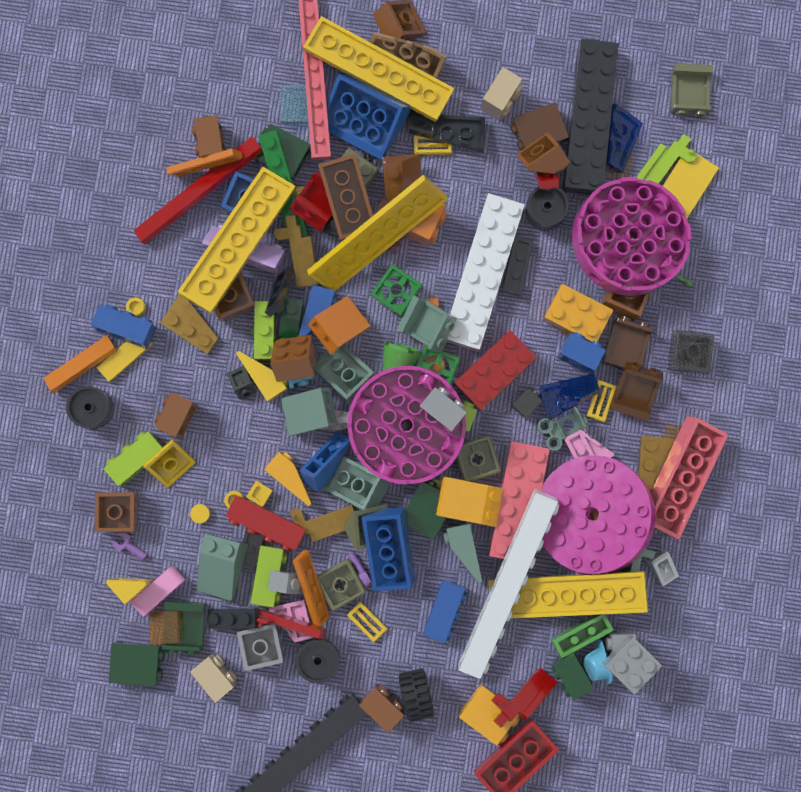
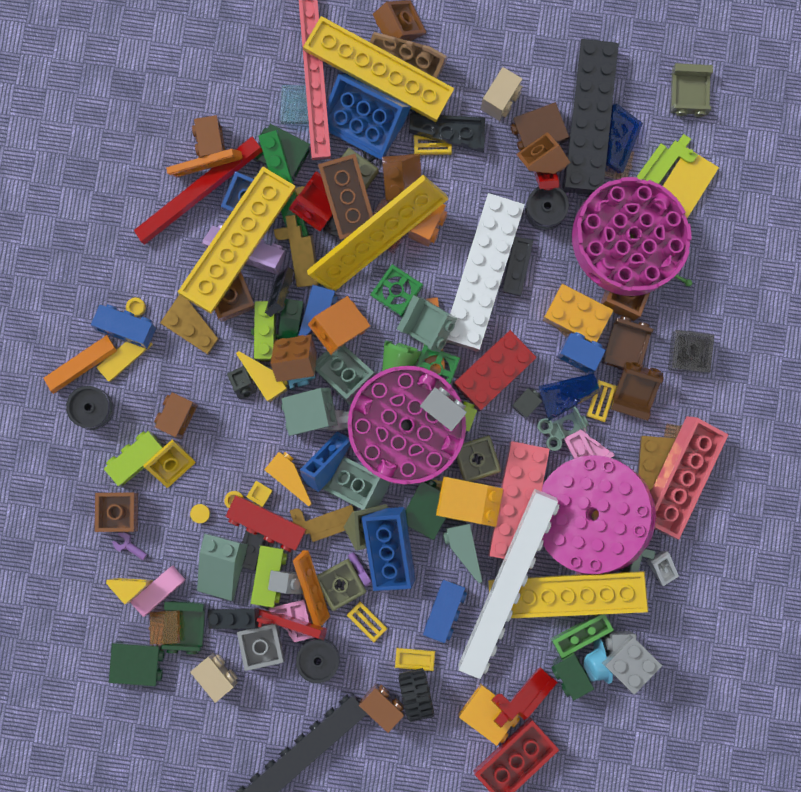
none -> yellow tile [395,648,435,671]

